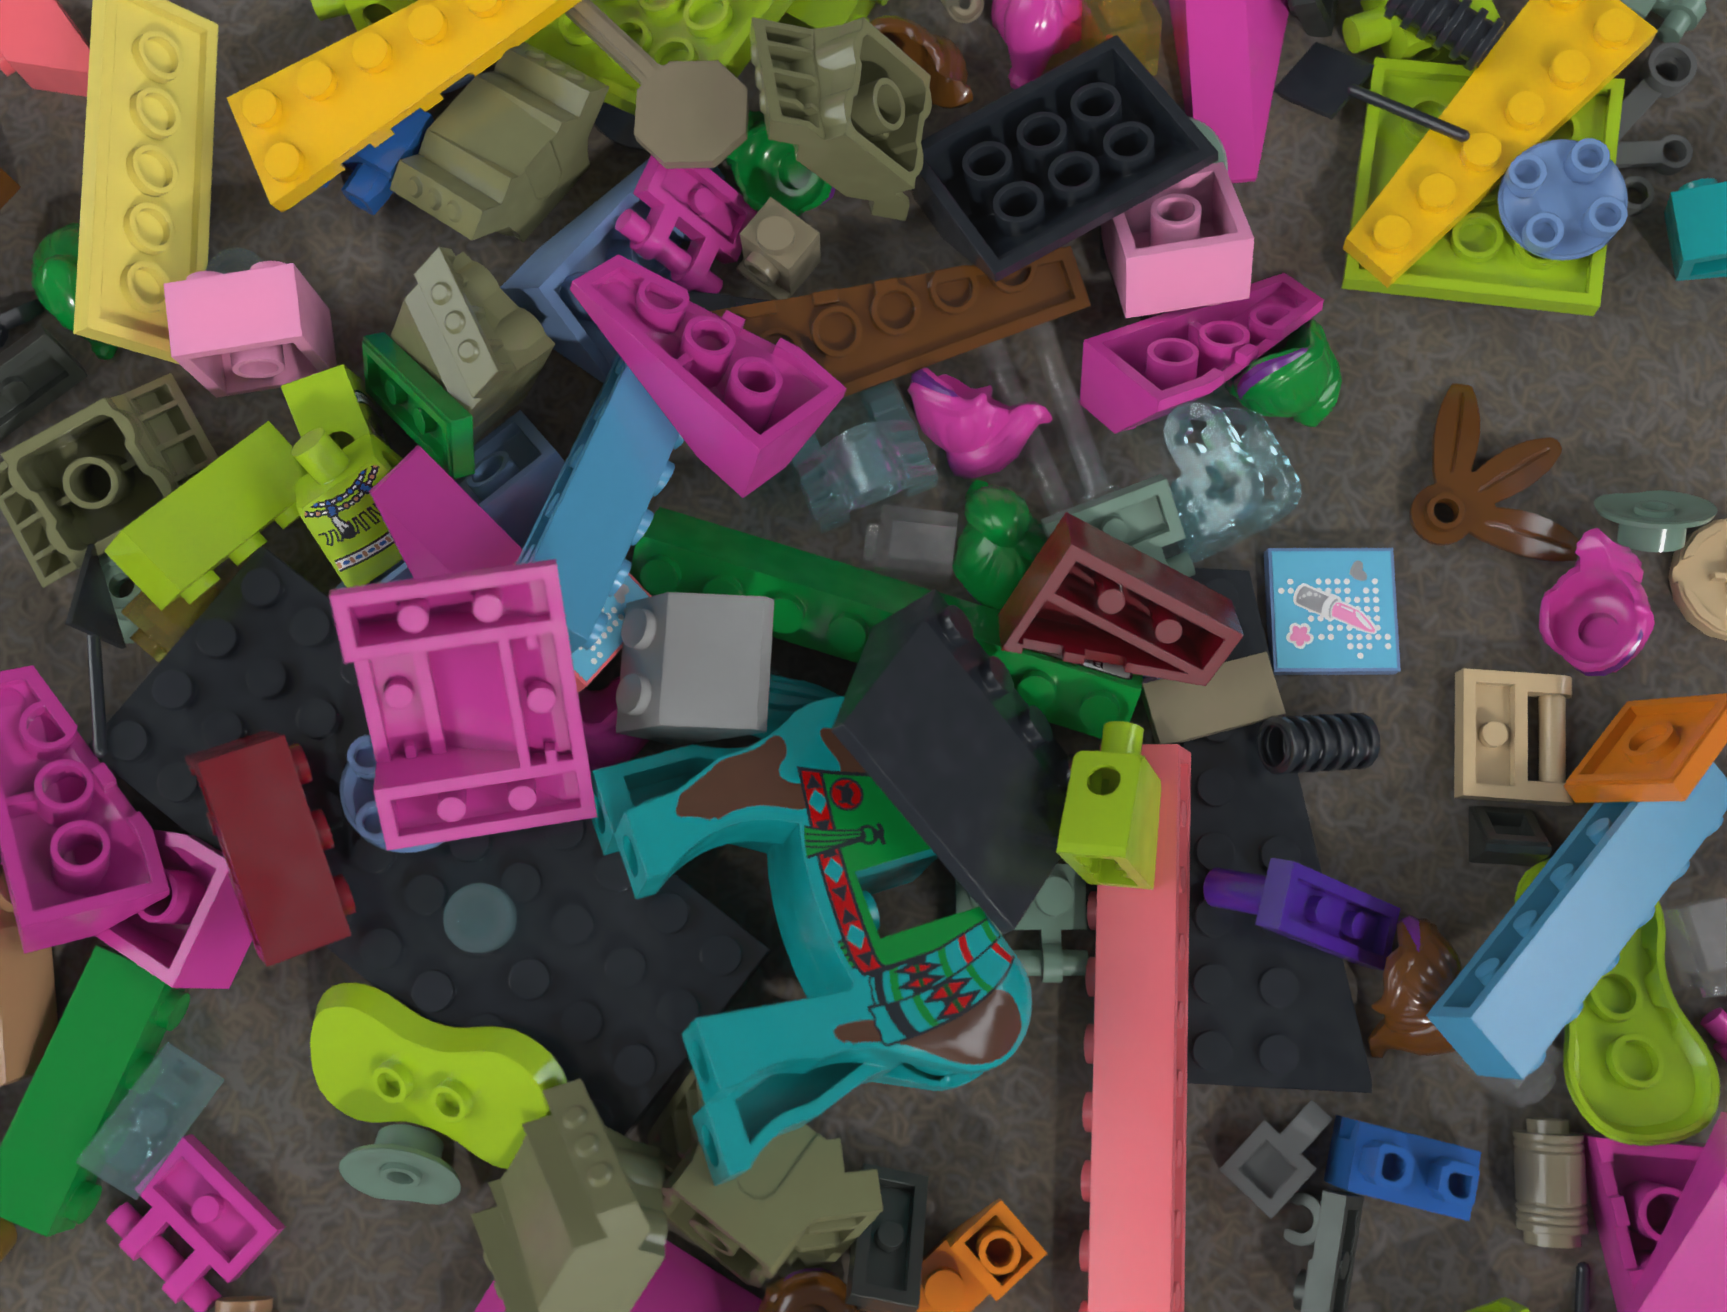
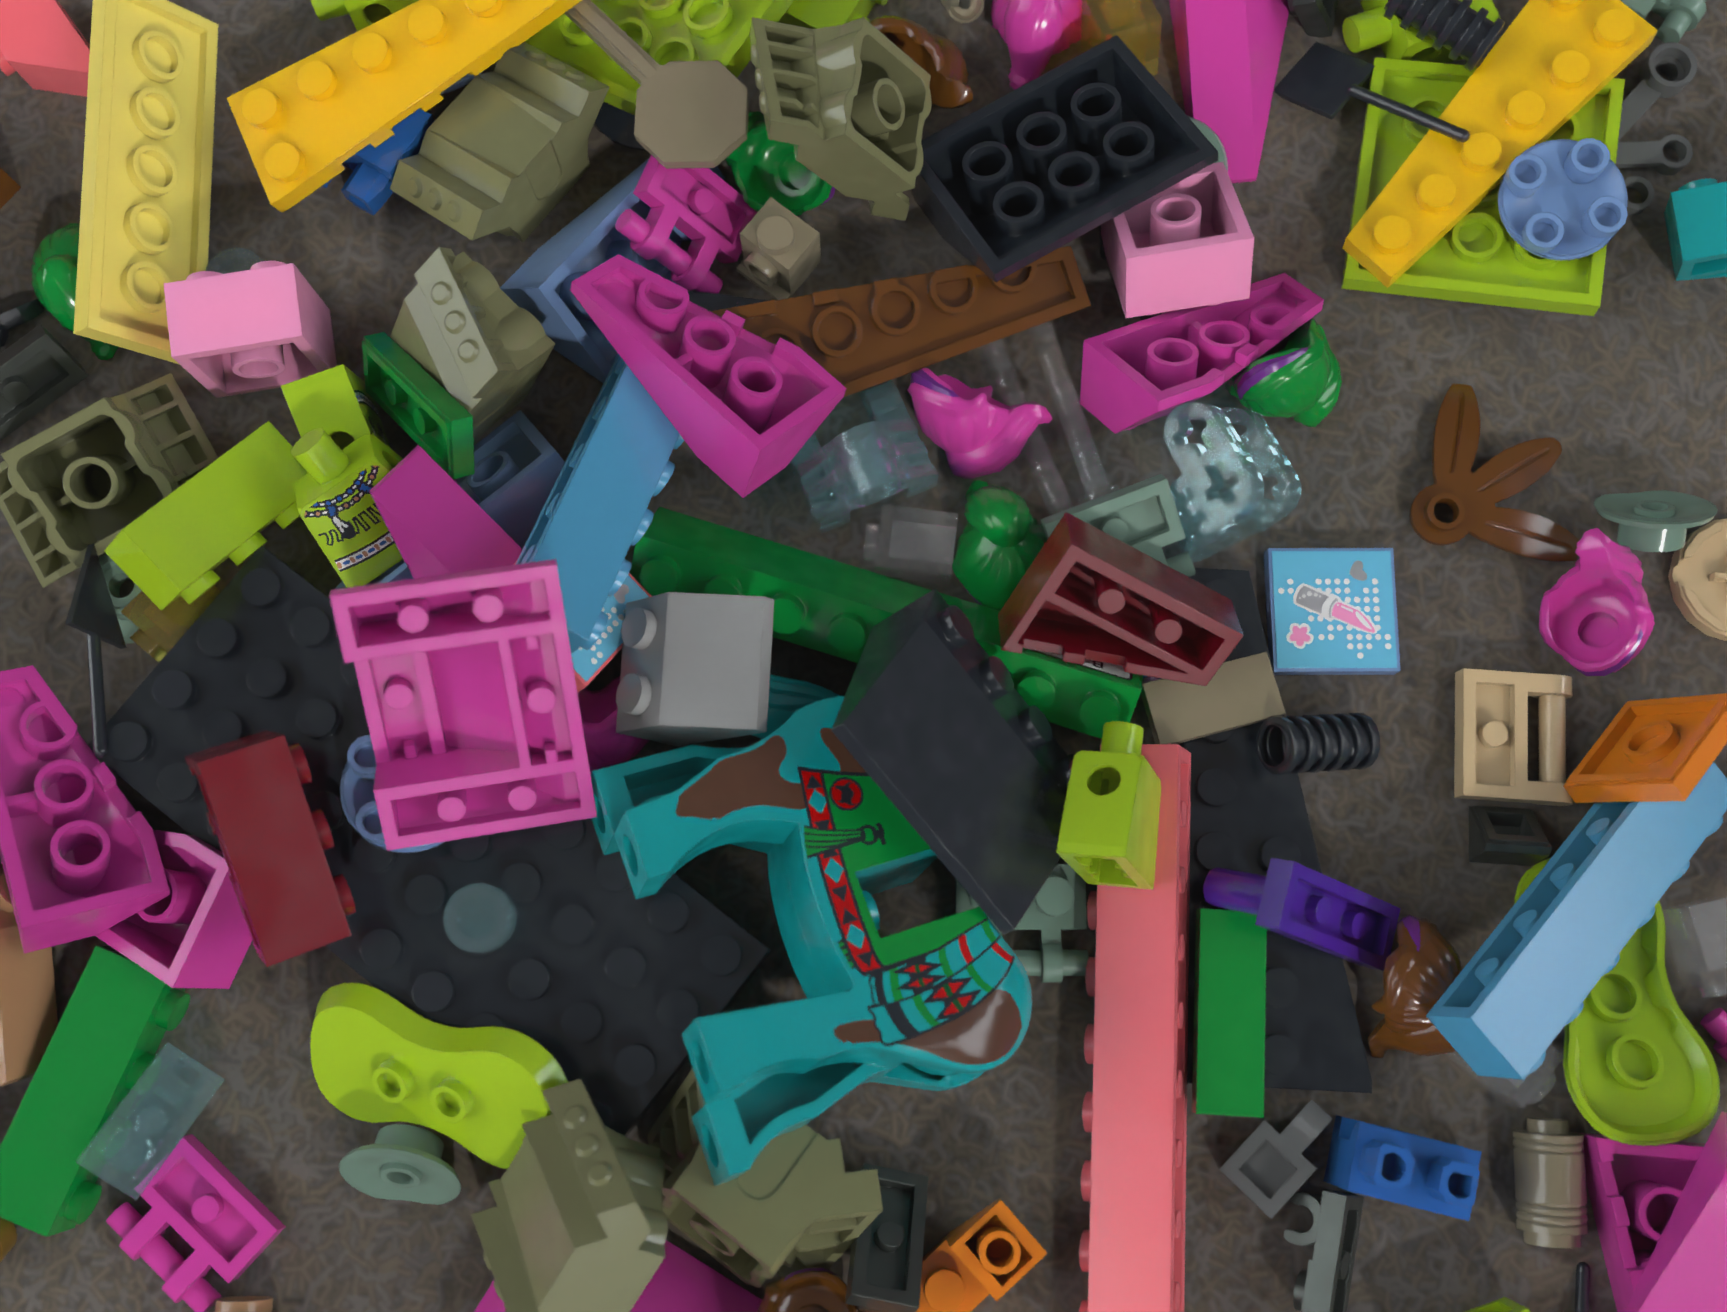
none -> green tile [1192,908,1267,1118]

